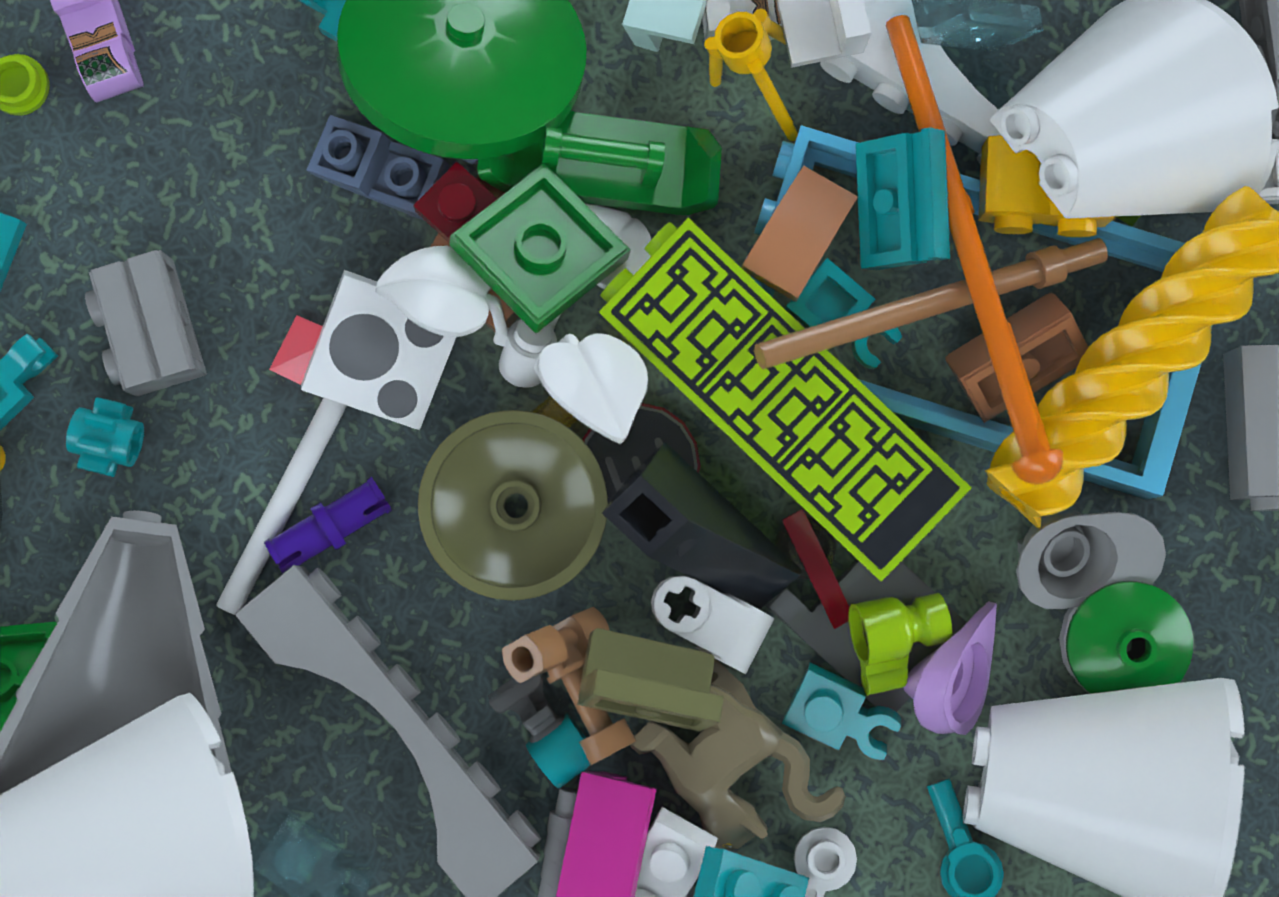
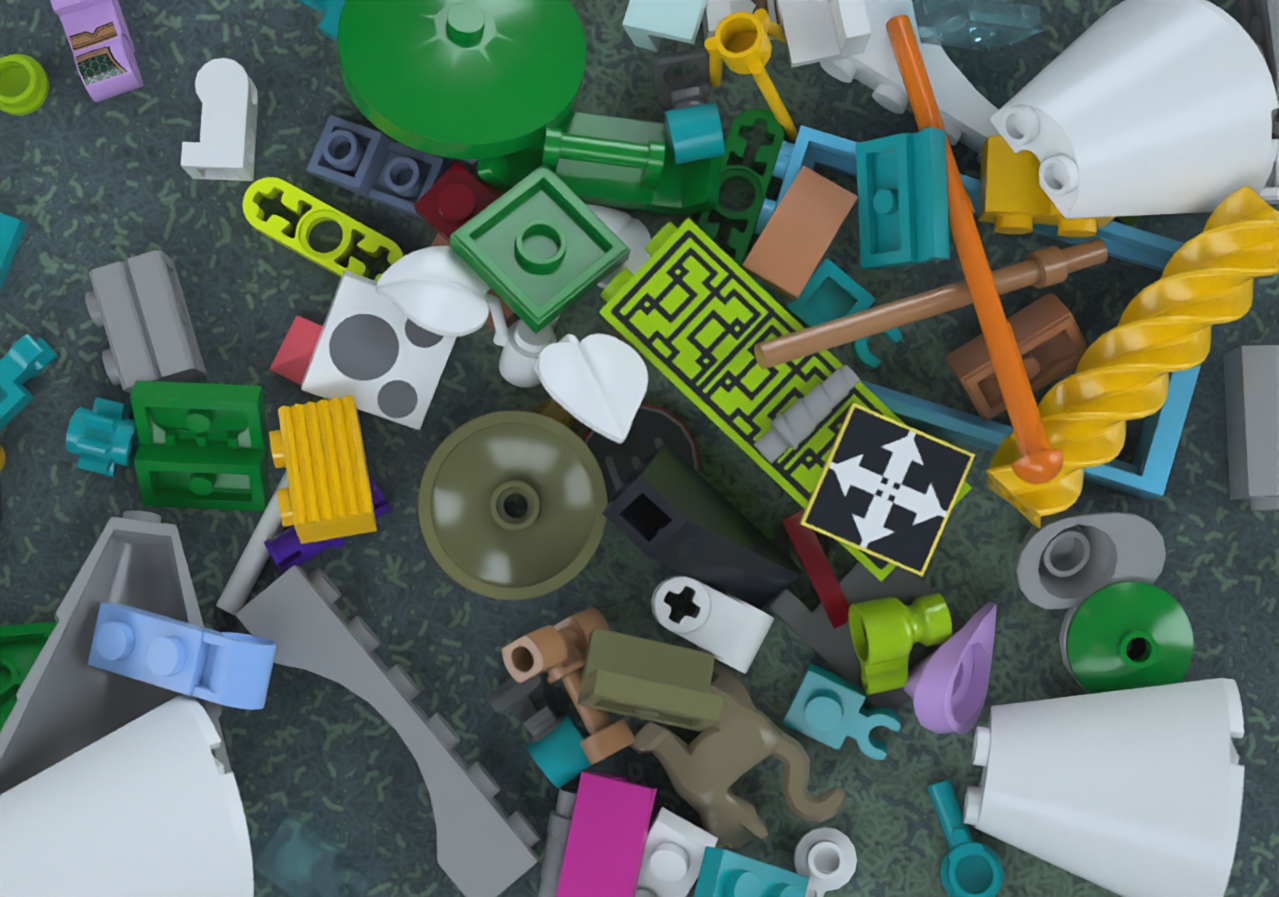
none -> light blue plate [88,603,277,710]
none -> green slope [130,380,269,511]
none -> white leg [181,58,258,181]
none -> neon yellow beam [243,177,404,282]
none -> yellow brick [269,395,377,544]
none -> leg [651,47,725,165]
none -> green beam [697,108,784,267]
none -> light grey animal [754,365,860,464]
none -> black tile [799,403,975,577]

